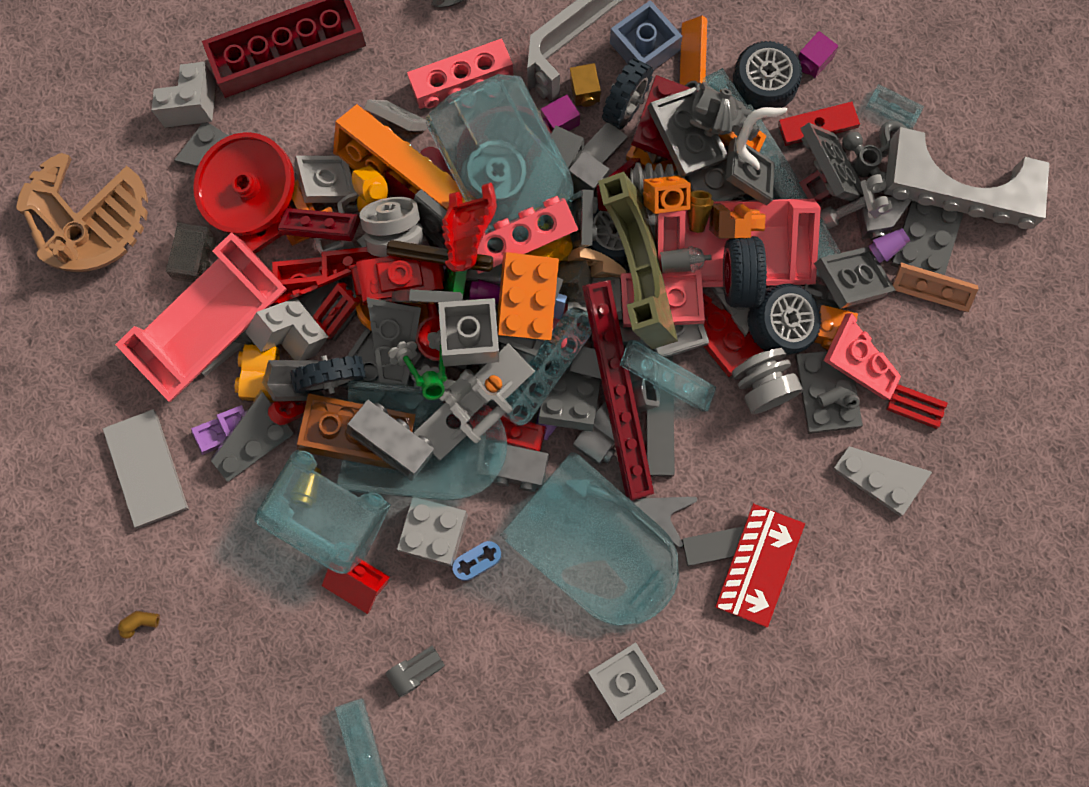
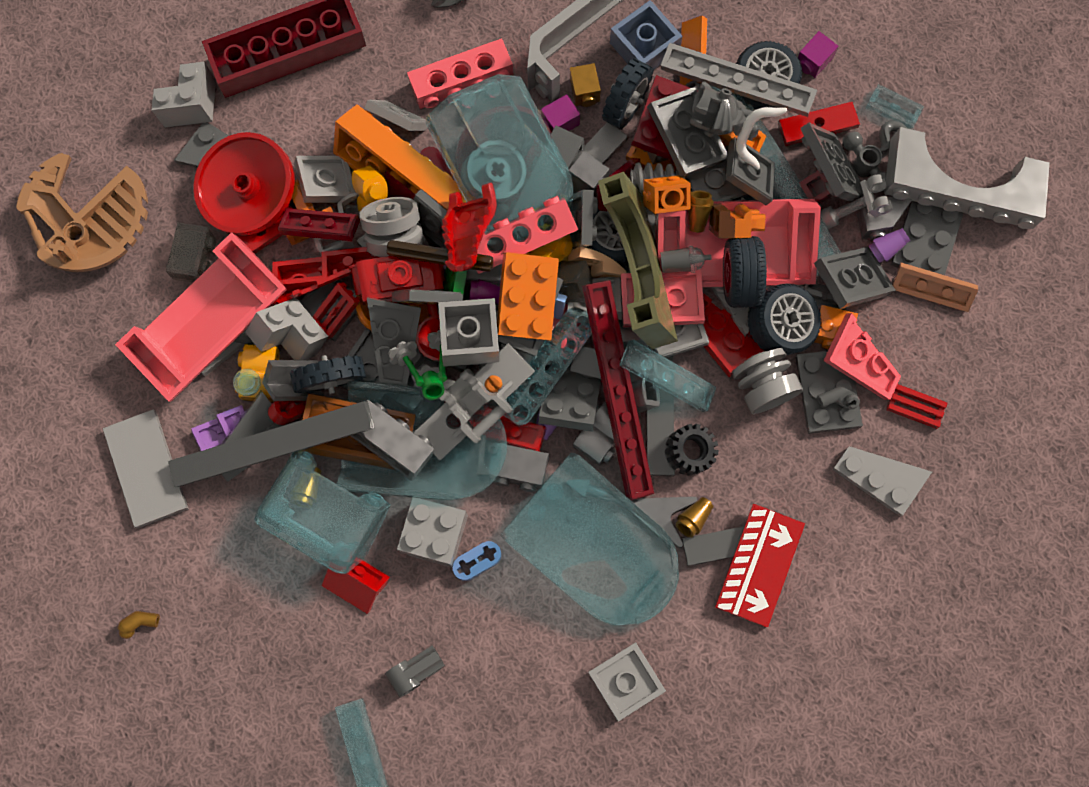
none -> dark grey tile [168,401,375,487]
none -> clear light blue plate [233,369,261,396]
none -> light grey plate [661,43,817,117]
none -> black tyre [665,424,719,476]
none -> pearl gold cone [676,497,714,538]

